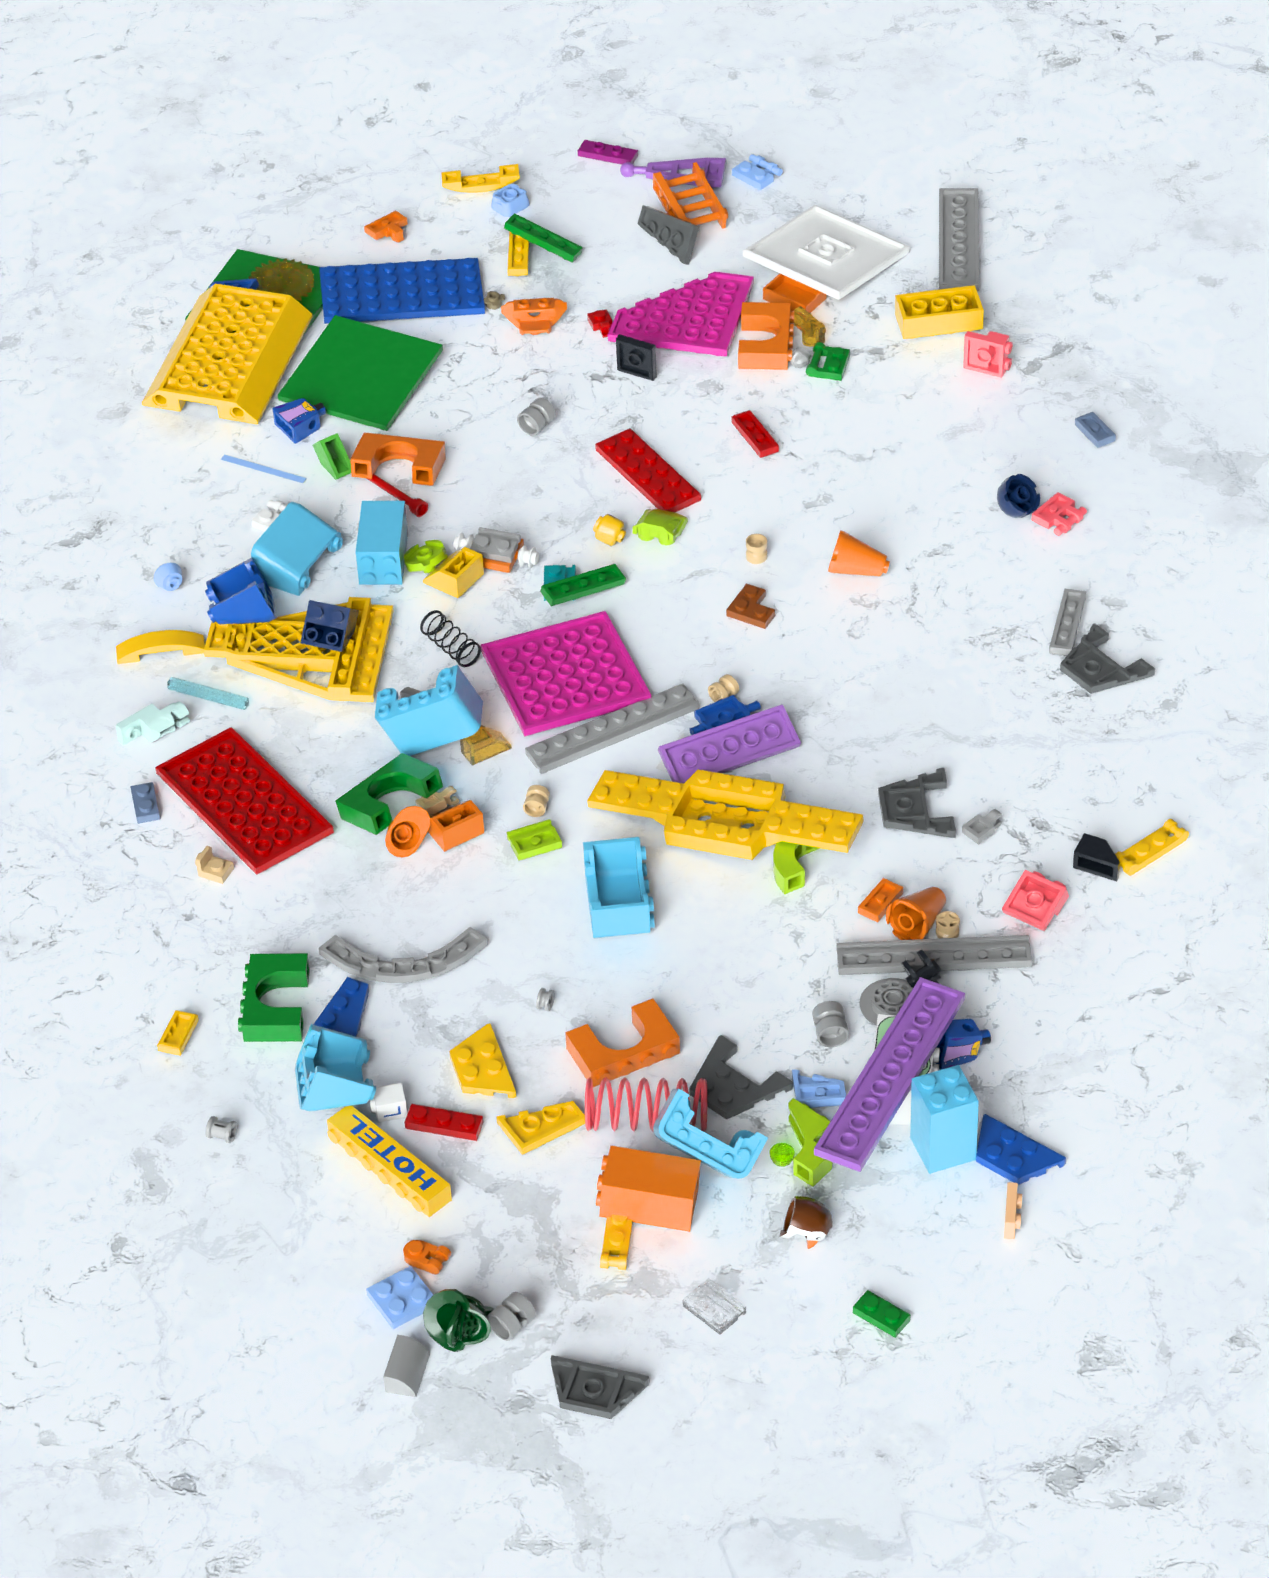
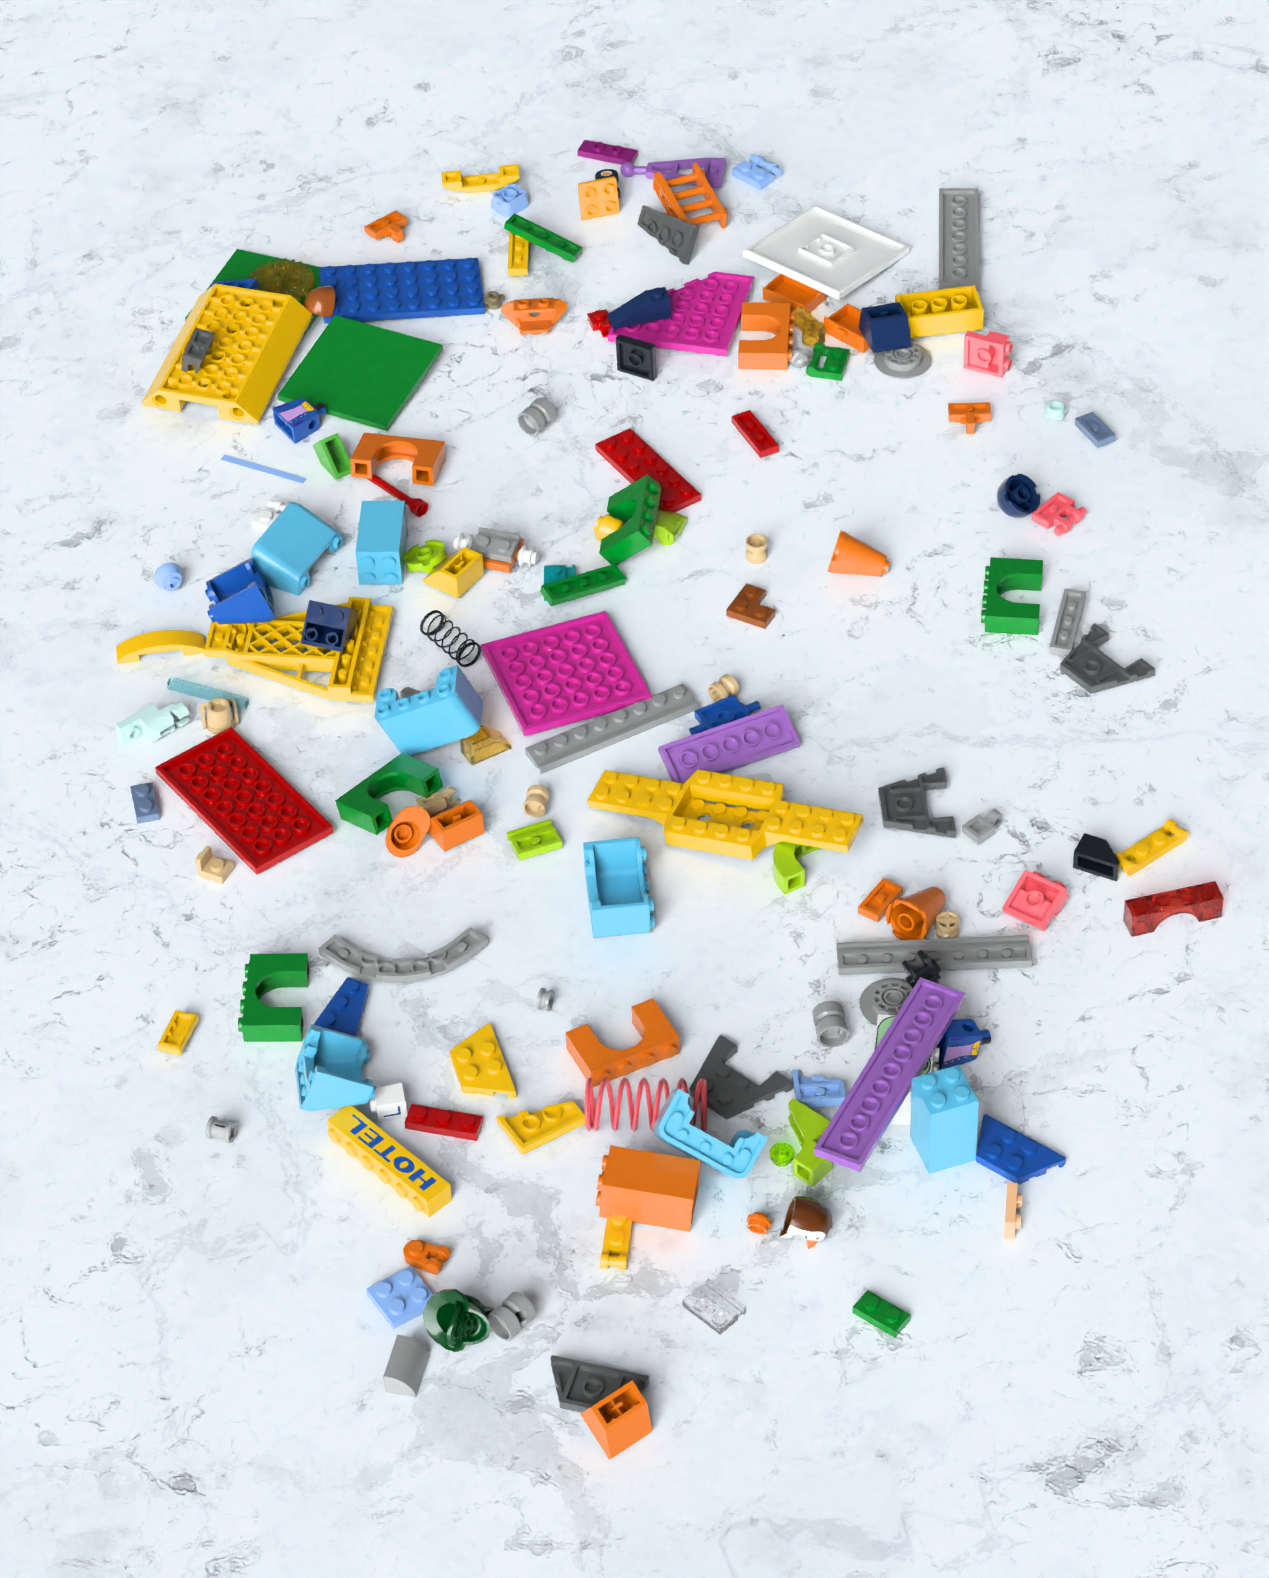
none -> dark grey hinge [181,328,215,374]
none -> tan piece [200,698,239,735]
none -> dark orange helmet [304,286,335,317]
none -> light orange plate [577,169,620,220]
none -> orange slope [581,1380,652,1460]
none -> green arch [599,474,661,565]
none -> dark blue slope [607,287,671,329]
none -> orange plate [746,1212,772,1234]
none -> orange container [824,303,870,353]
none -> dark blue slope [859,302,912,353]
none -> light grey wheel [874,343,931,379]
none -> orange hinge [948,402,991,434]
none -> green arch [981,557,1043,635]
none -> light aqua plate [1044,401,1067,420]
none -> clear red arch [1123,881,1224,937]

